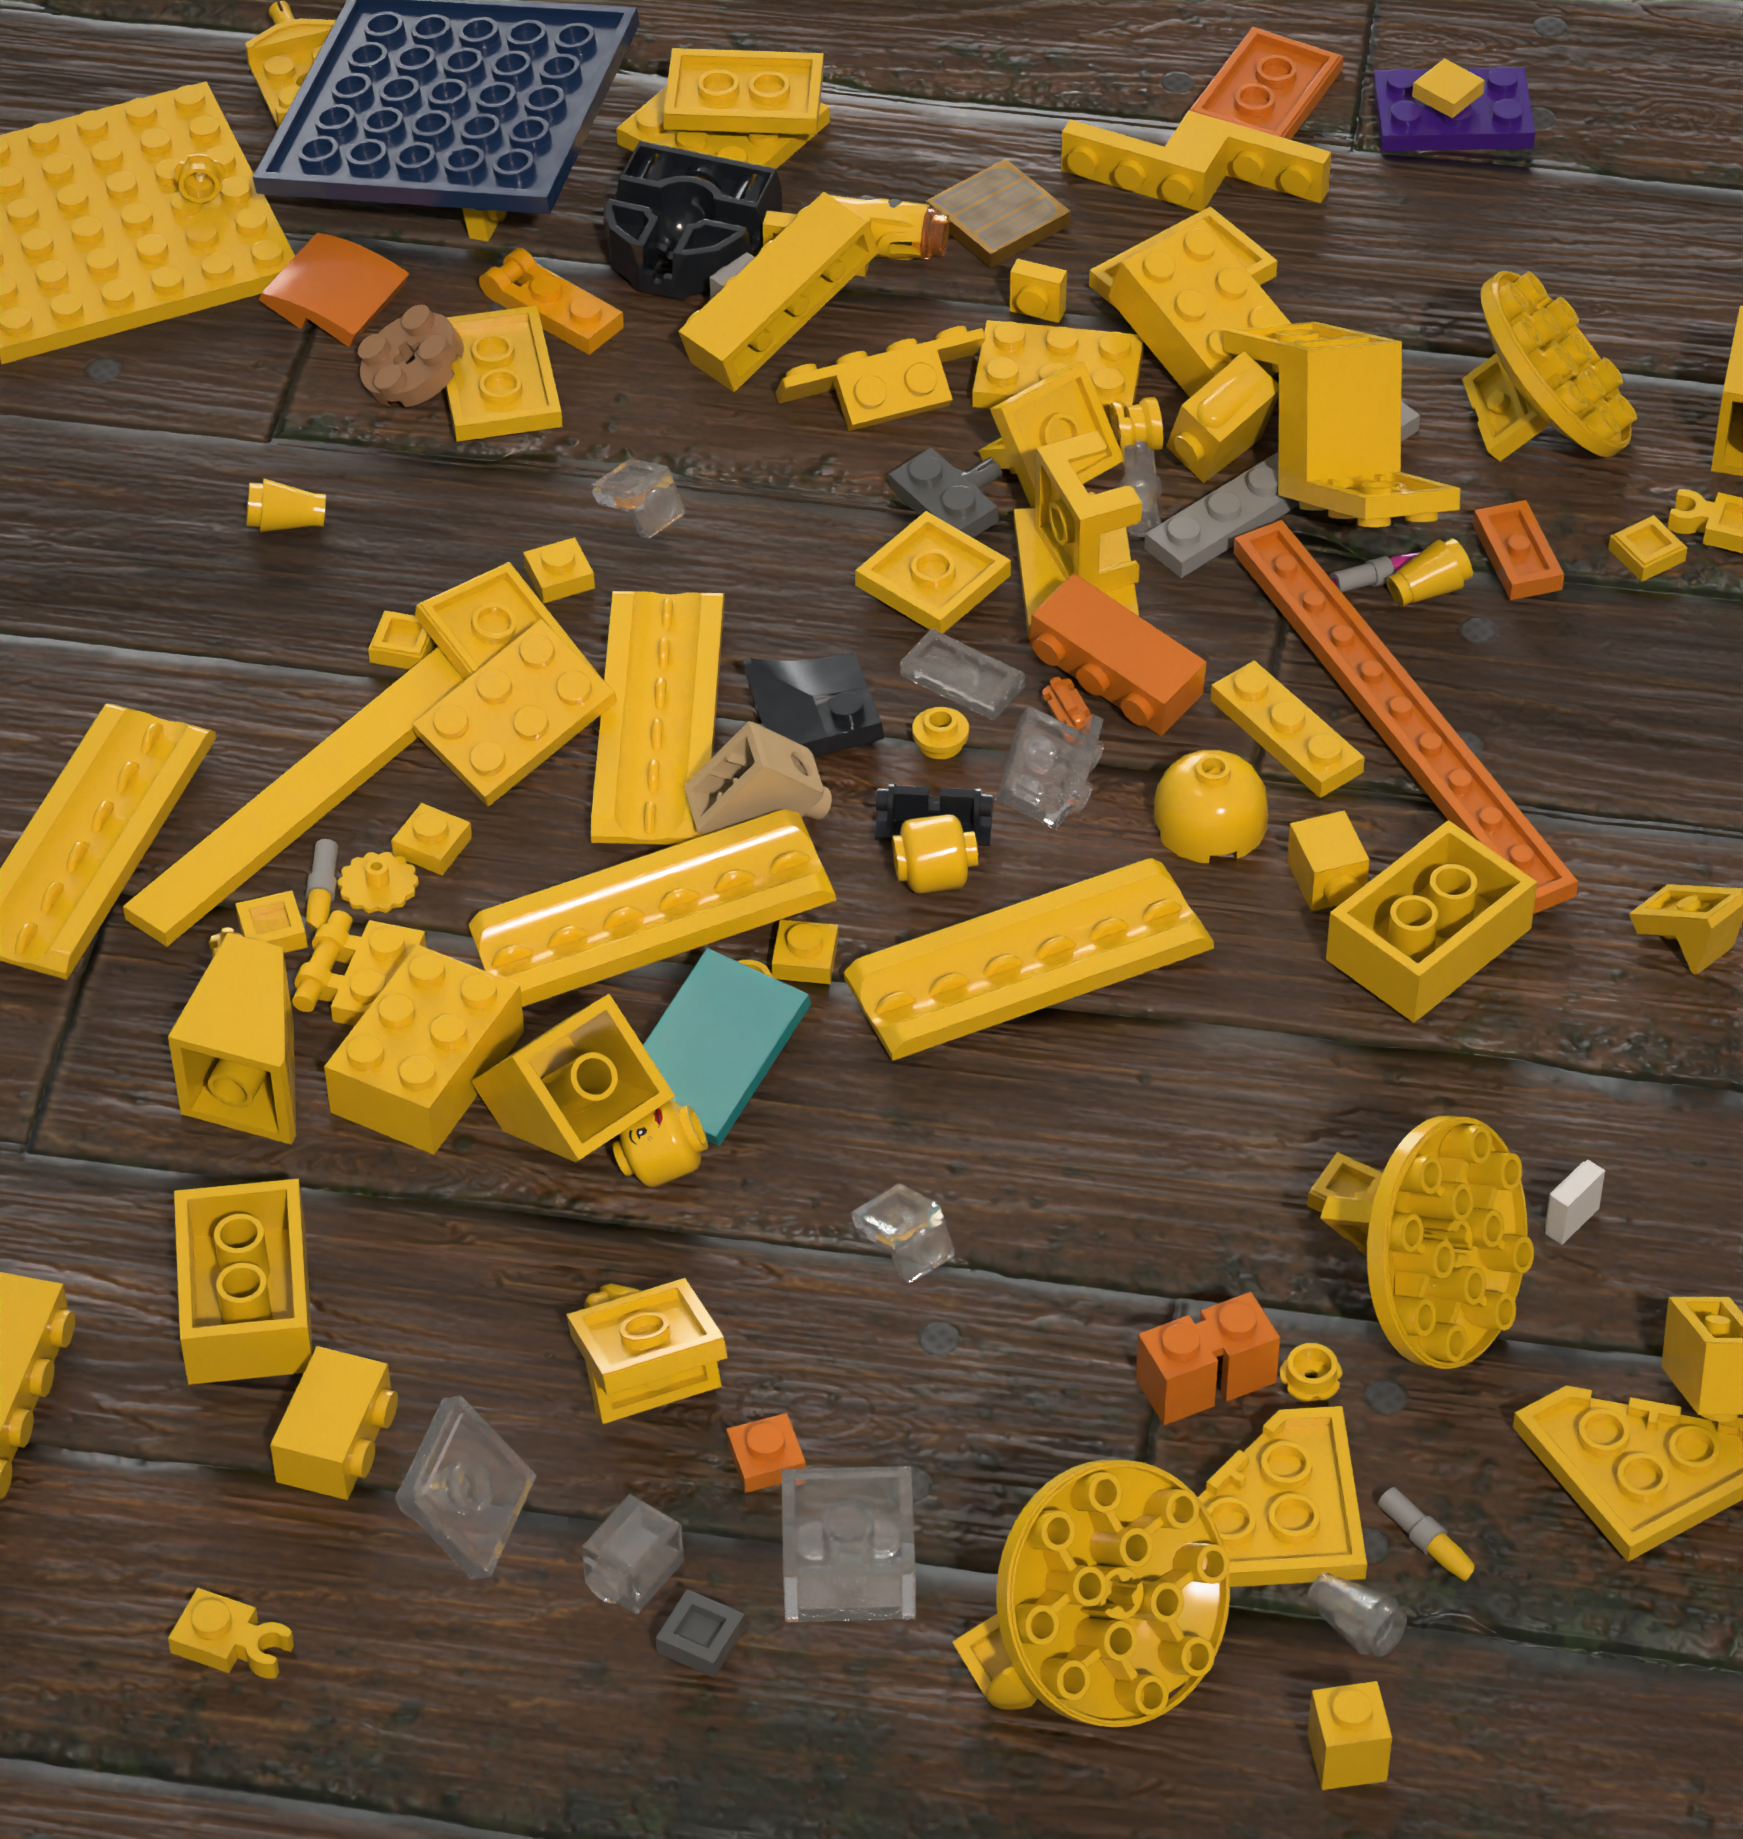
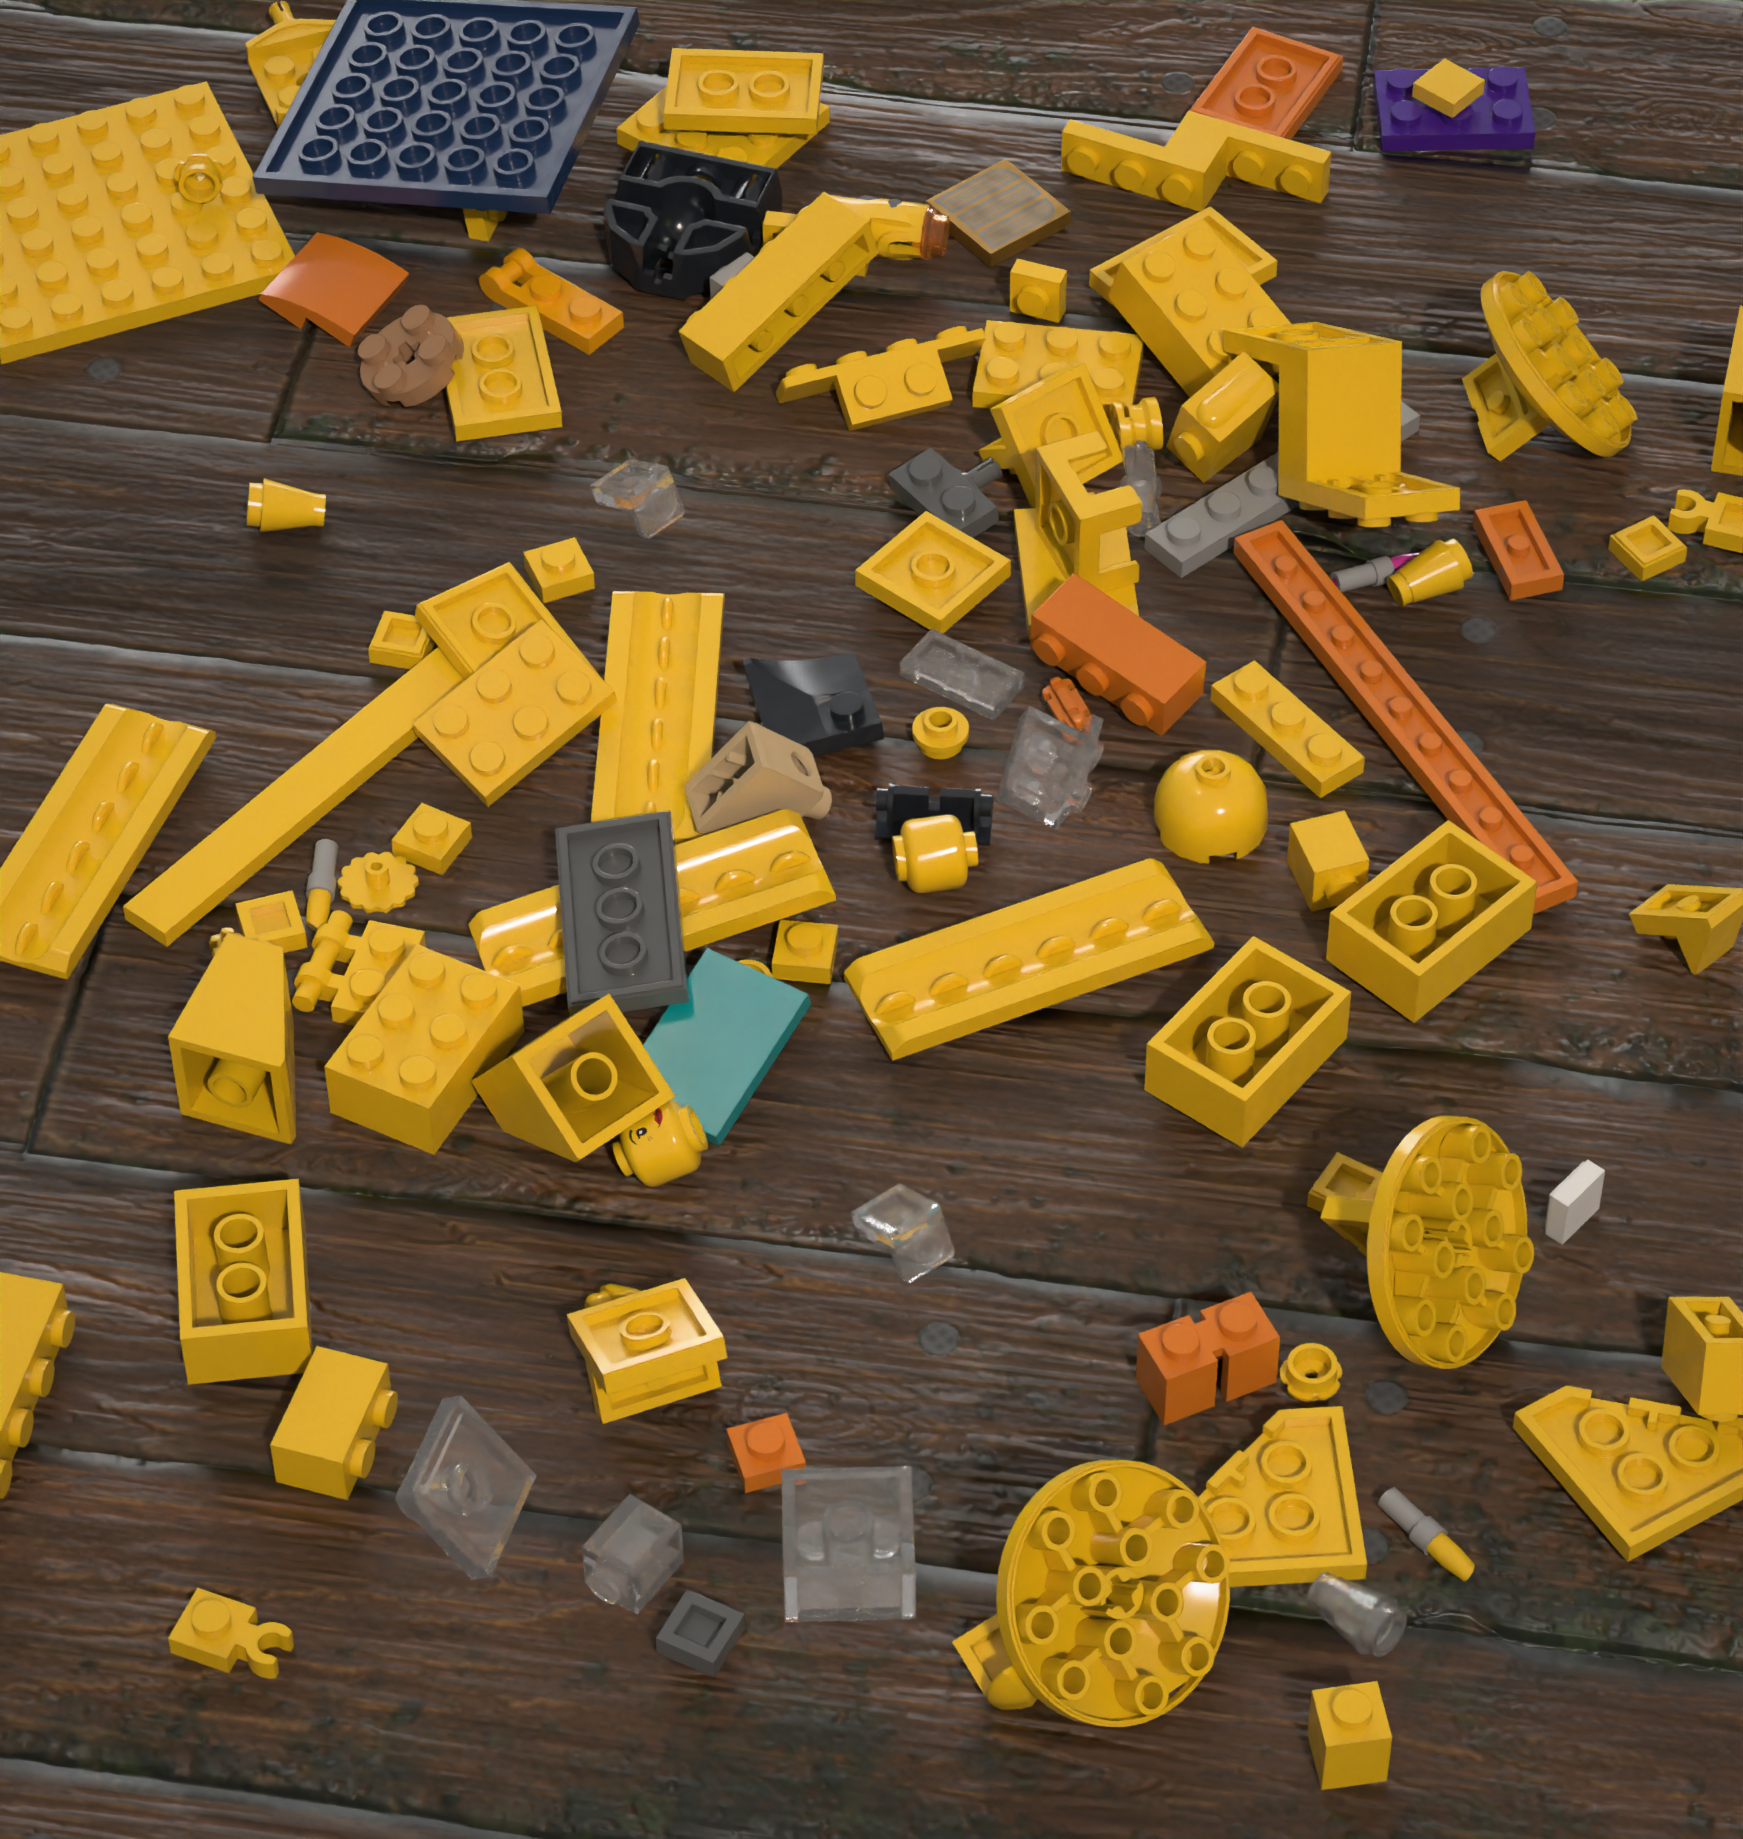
none -> dark grey tile [555,810,690,1016]
none -> yellow brick [1144,936,1351,1148]

